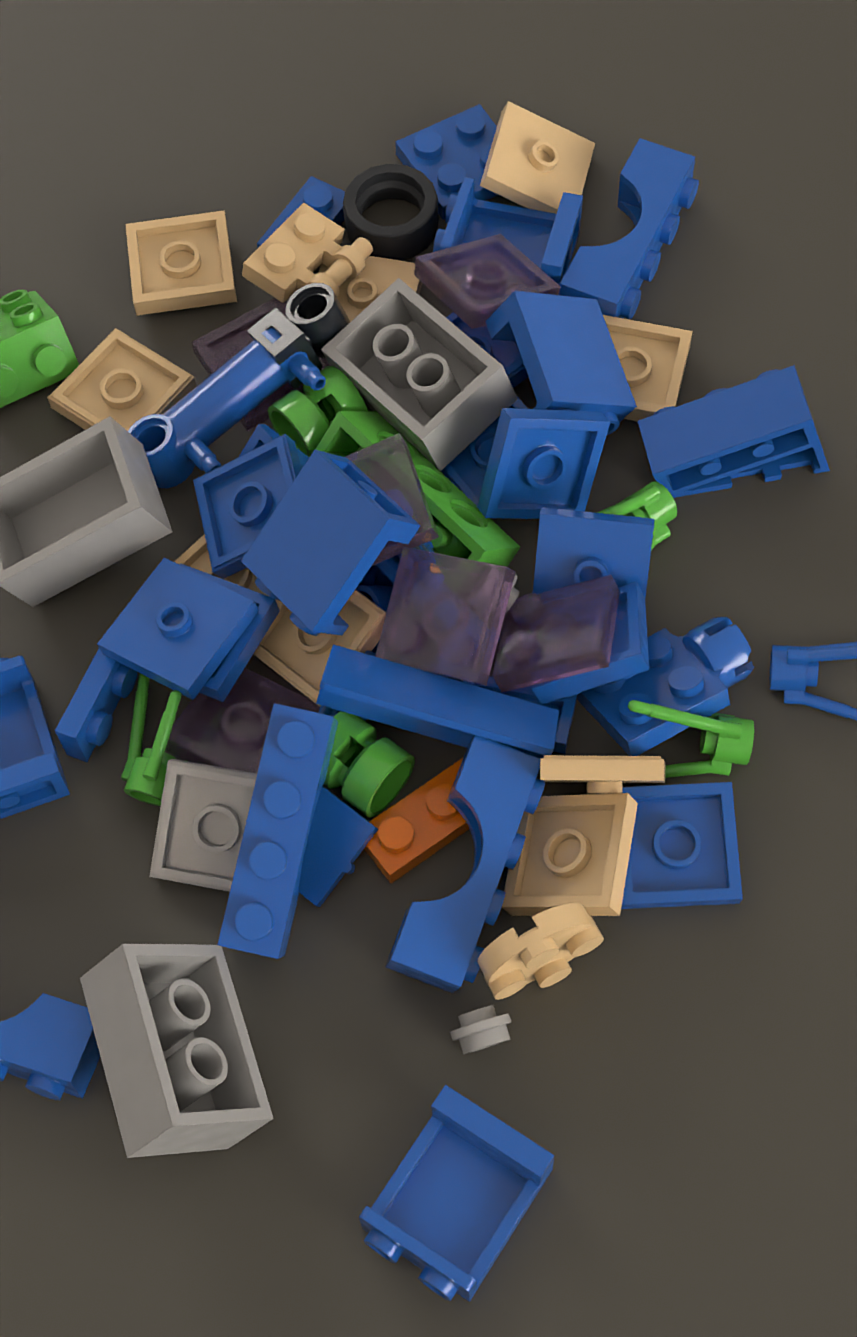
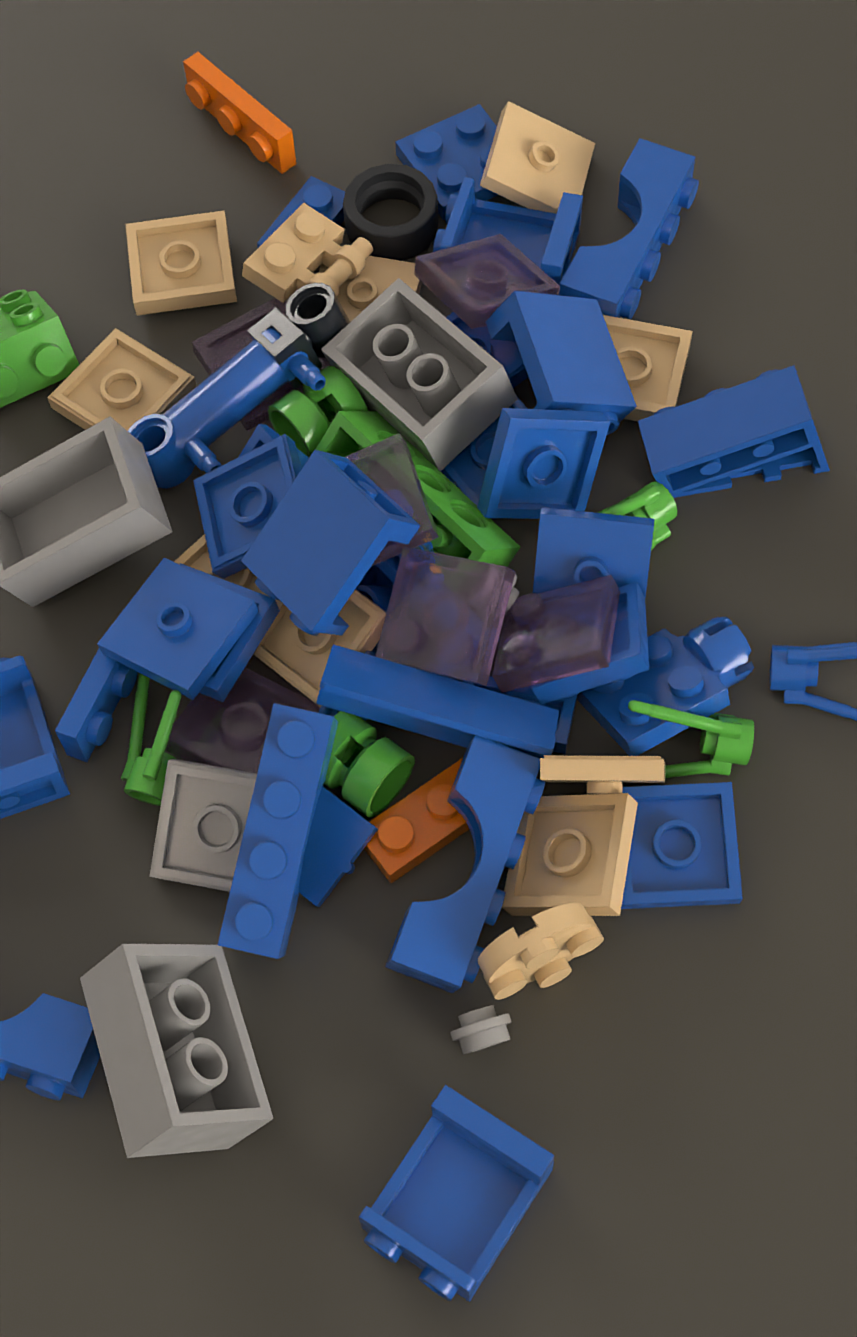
none -> orange plate [183,51,297,174]

